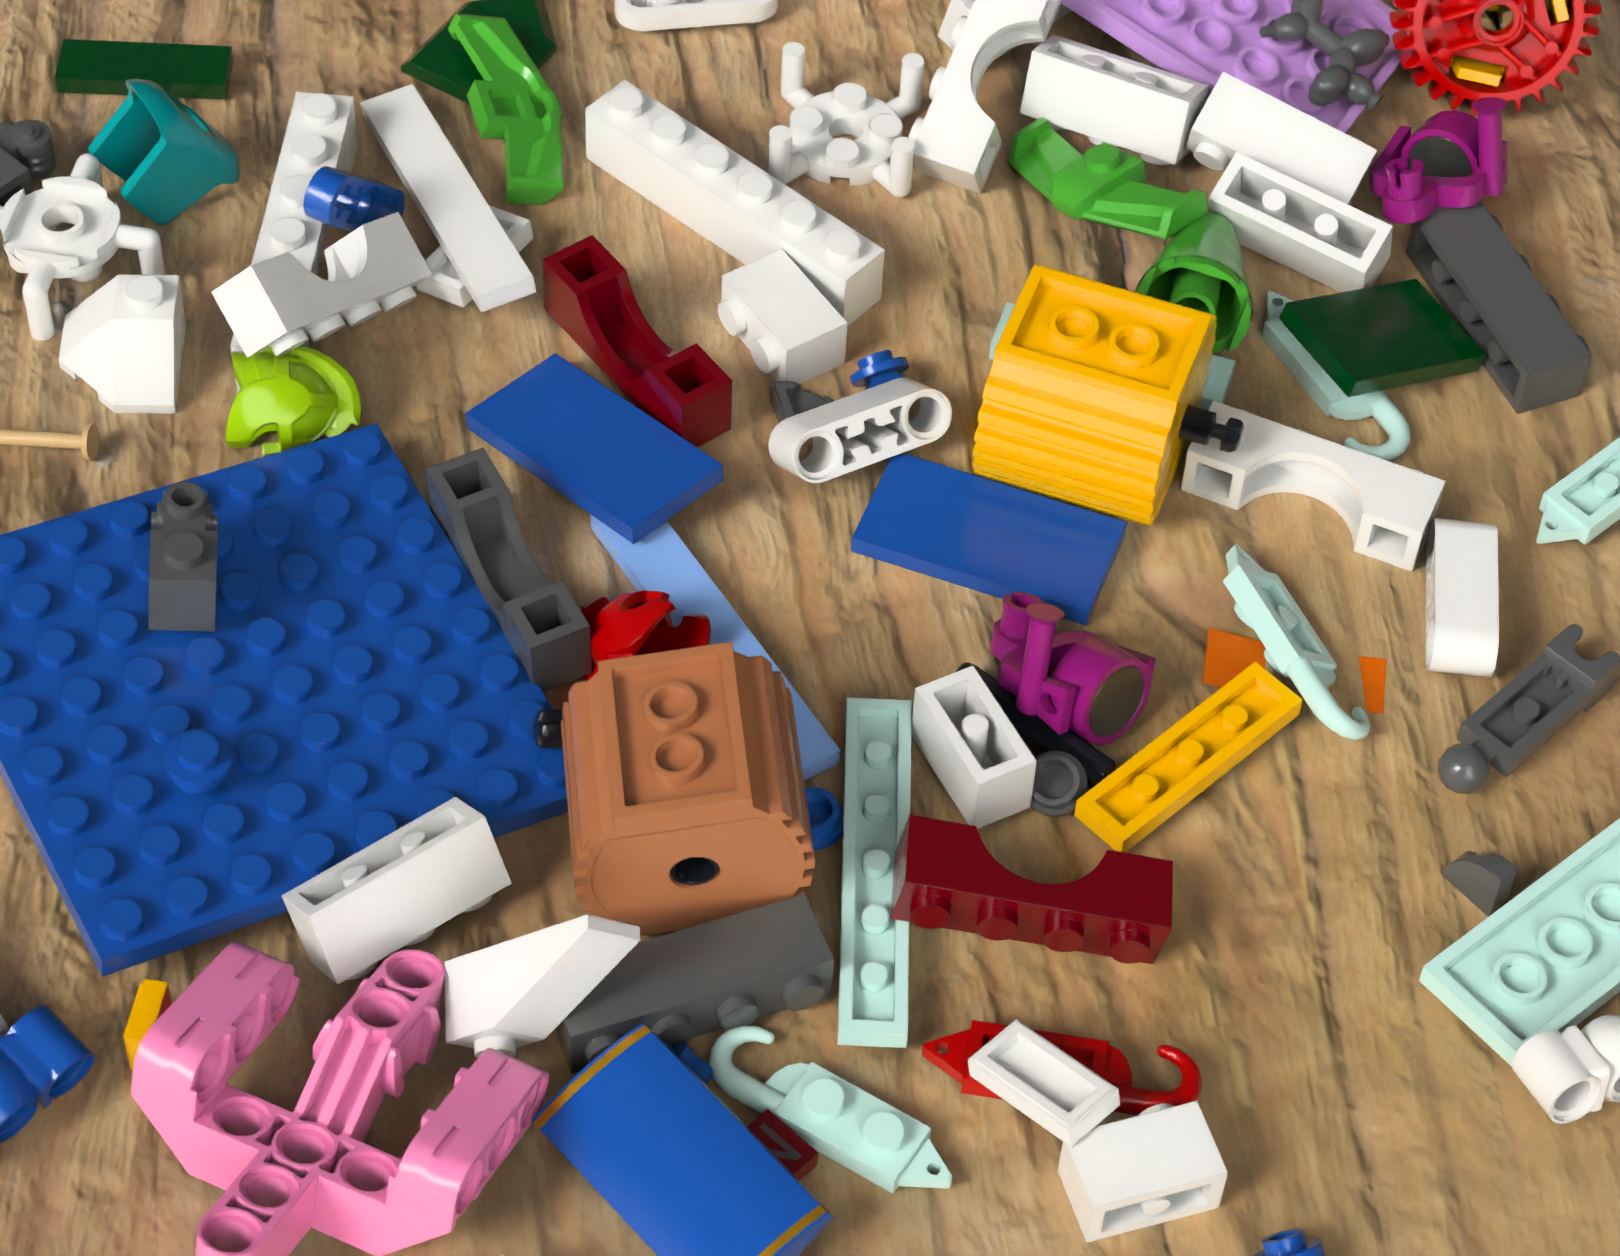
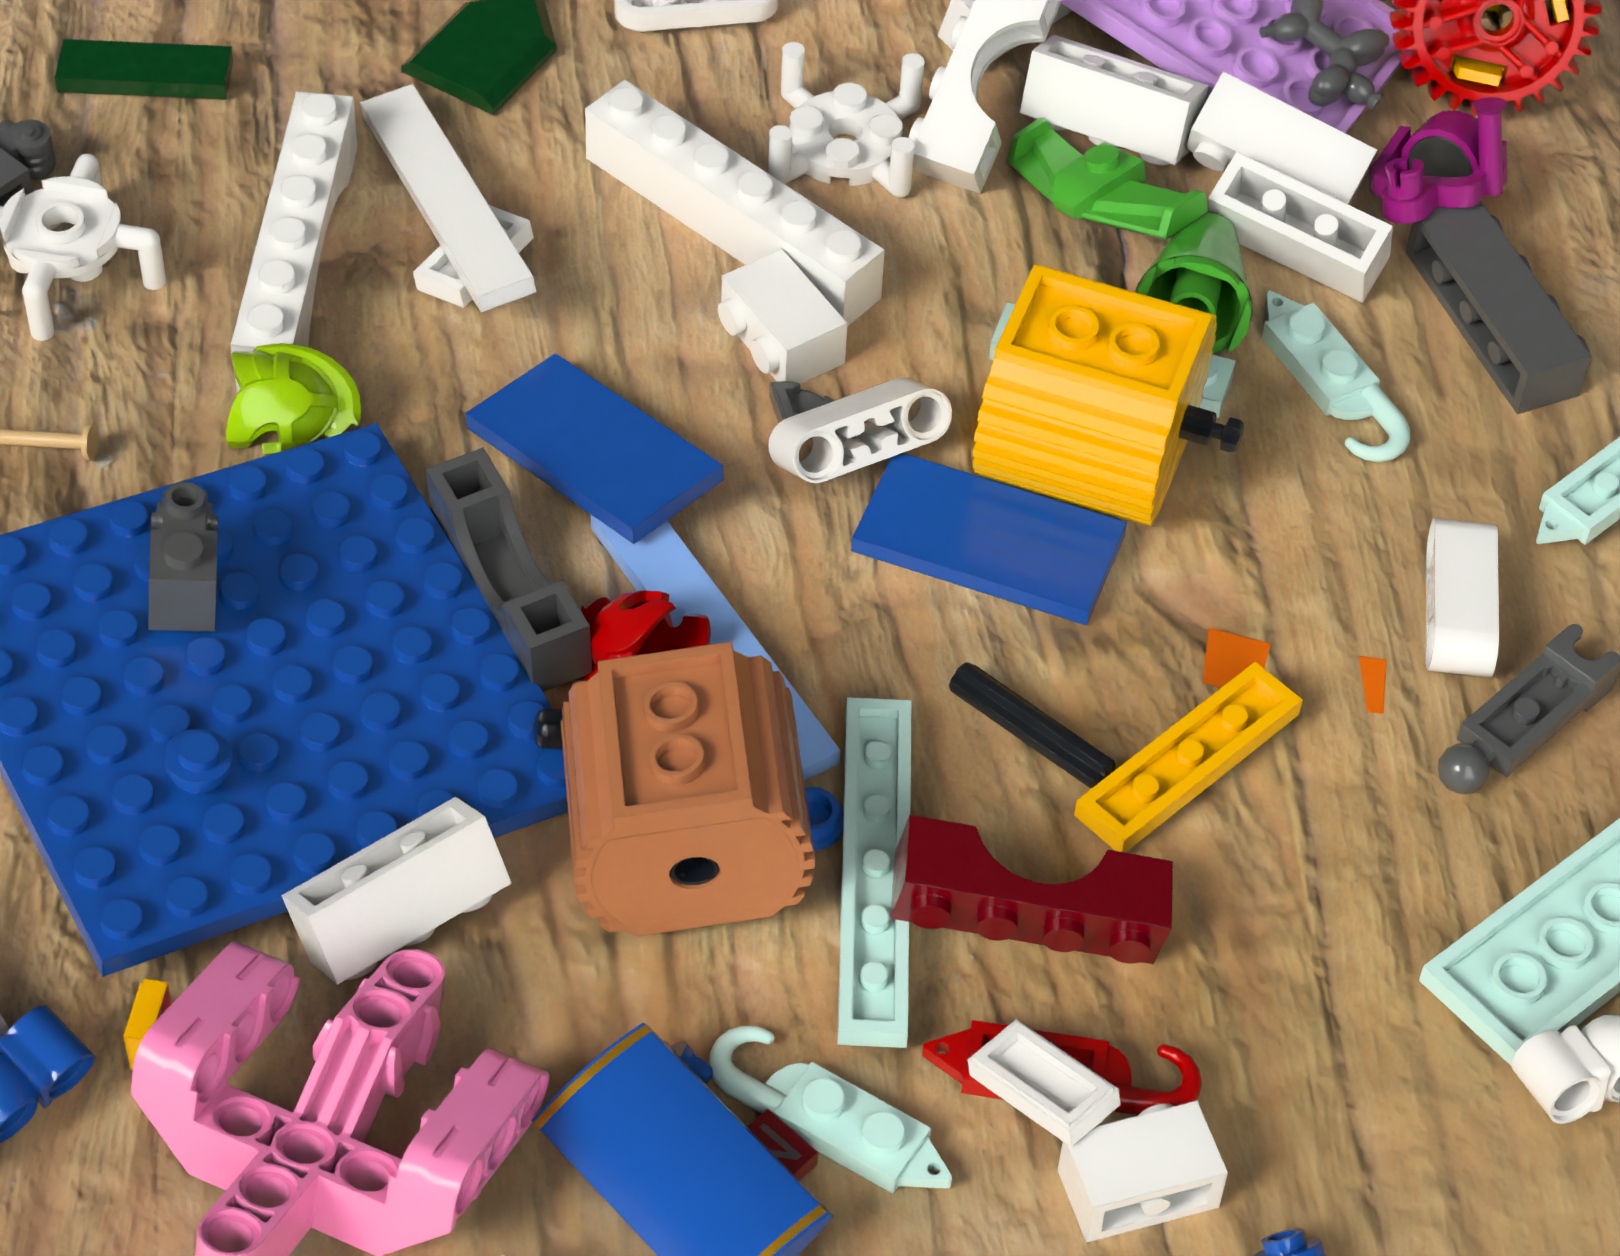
white slope [59,274,186,414] -> none
teal piece [88,79,240,226] -> none
white arch [211,212,433,358] -> none
blue beam [303,166,405,232] -> none
white slope [445,914,640,1058] -> none
bright green plate [448,14,564,205] -> none
dark red arch [543,235,732,447] -> none
dark grey brick [555,894,834,1073] -> none
blue plate [850,350,909,390] -> none
white brick [911,666,1037,829] -> none
magenta piece [989,592,1156,745] -> none
dark grey plate [1030,751,1088,817] -> none
white arch [1181,401,1445,572] -> none
light aqua plate [1223,544,1371,740] -> none
dark green tile [1279,279,1486,397] -> none
dark grey tile [1442,851,1518,917] -> none

